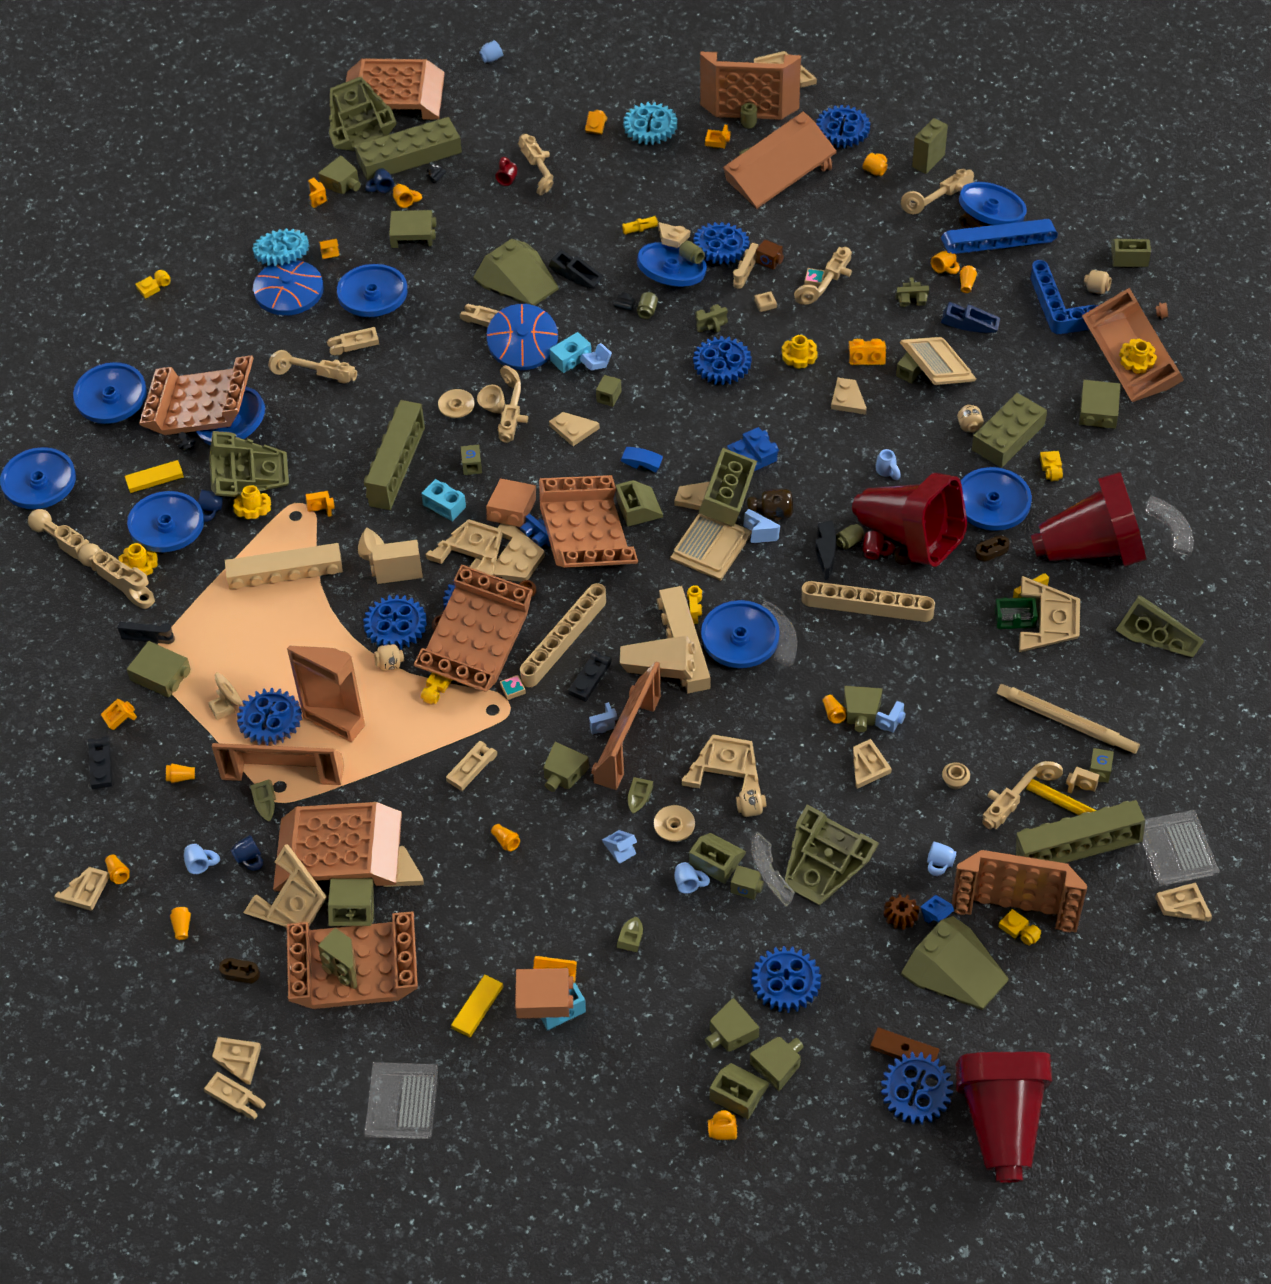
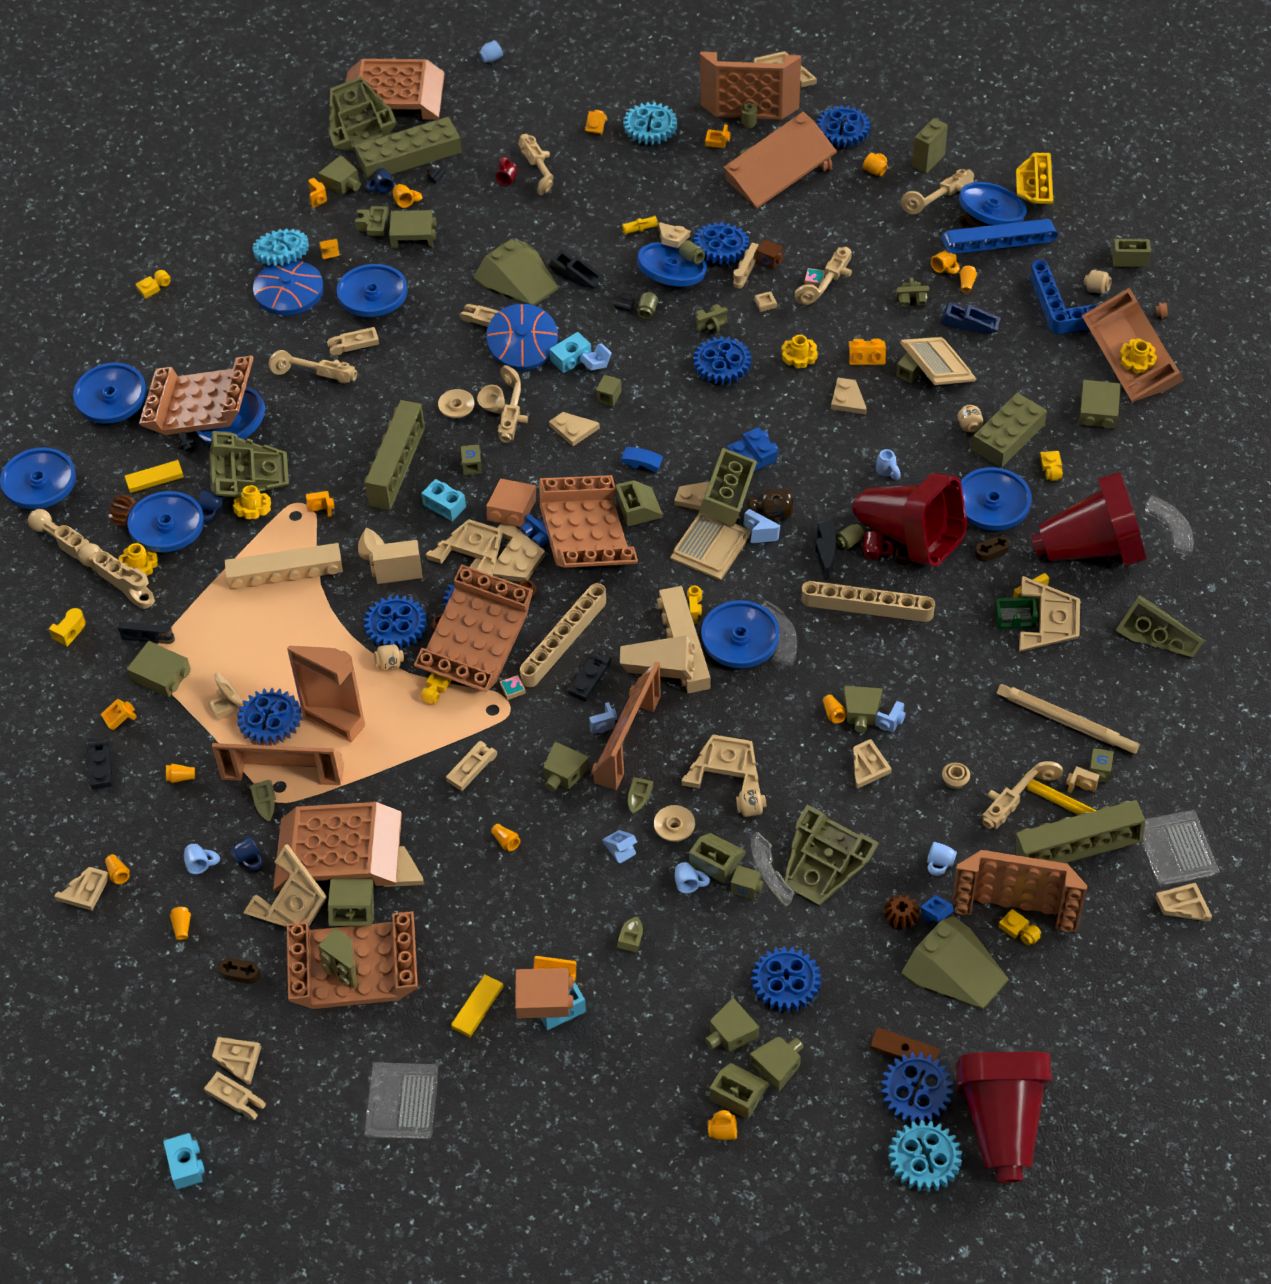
none -> yellow leg [49,608,86,647]
none -> reddish brown gear [109,494,136,527]
none -> medium azure brick [164,1133,205,1190]
none -> olive plate [355,206,389,236]
none -> medium azure gear [888,1120,962,1192]
none -> yellow wedge [1016,153,1053,204]

